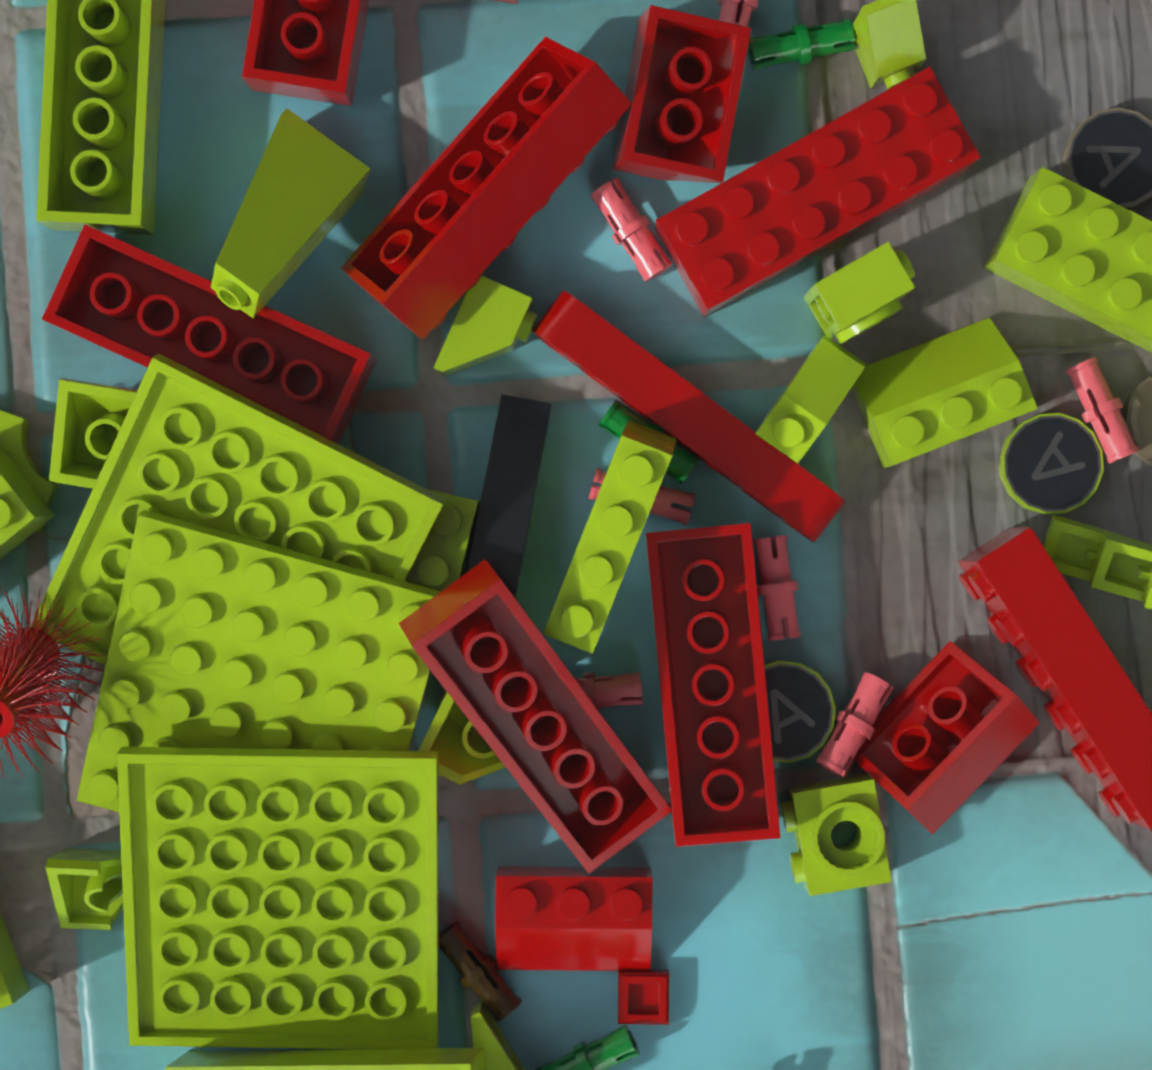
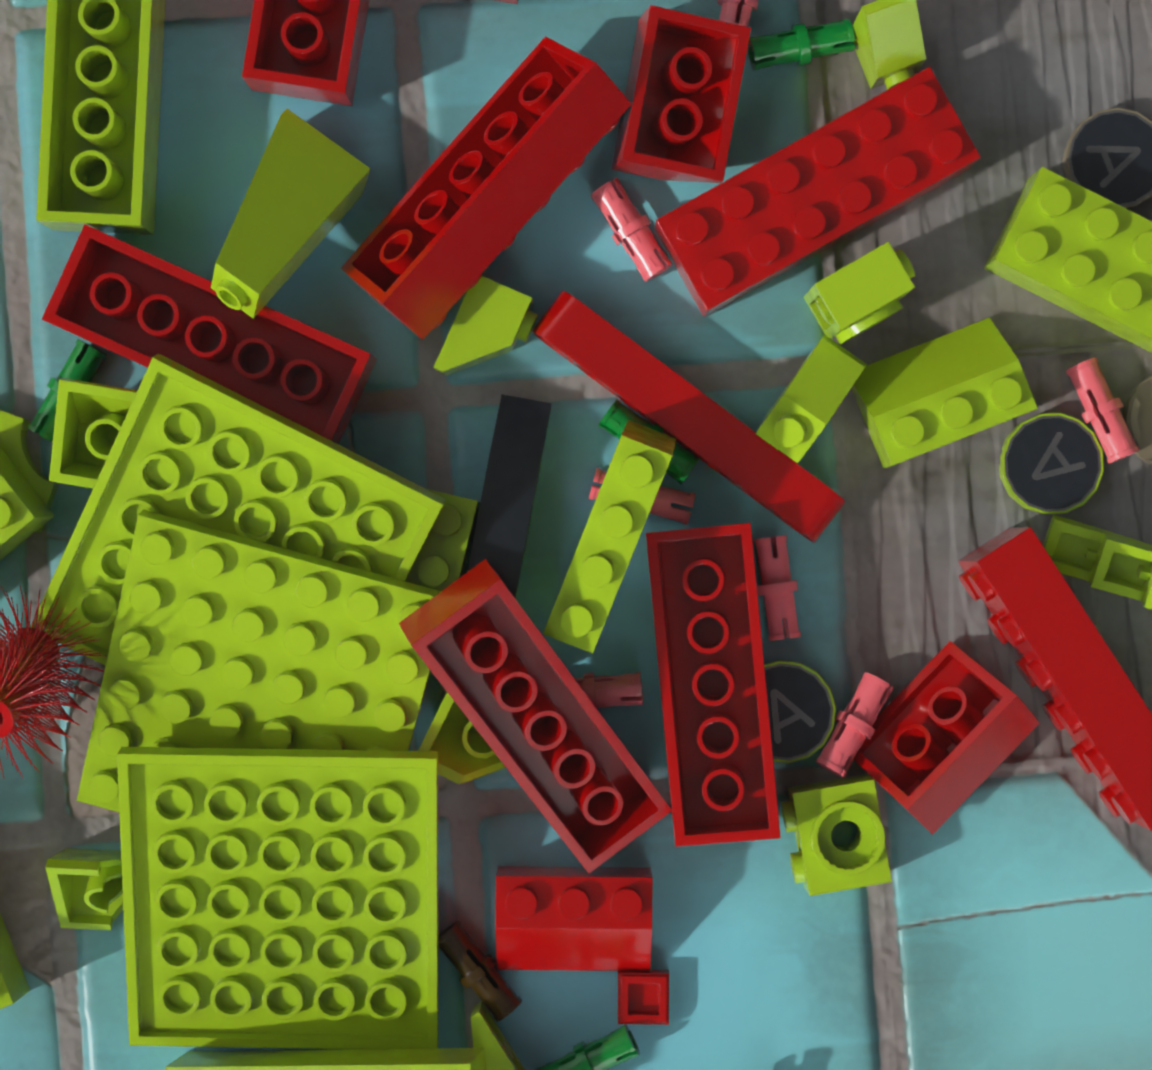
none -> green pin [27,339,107,442]

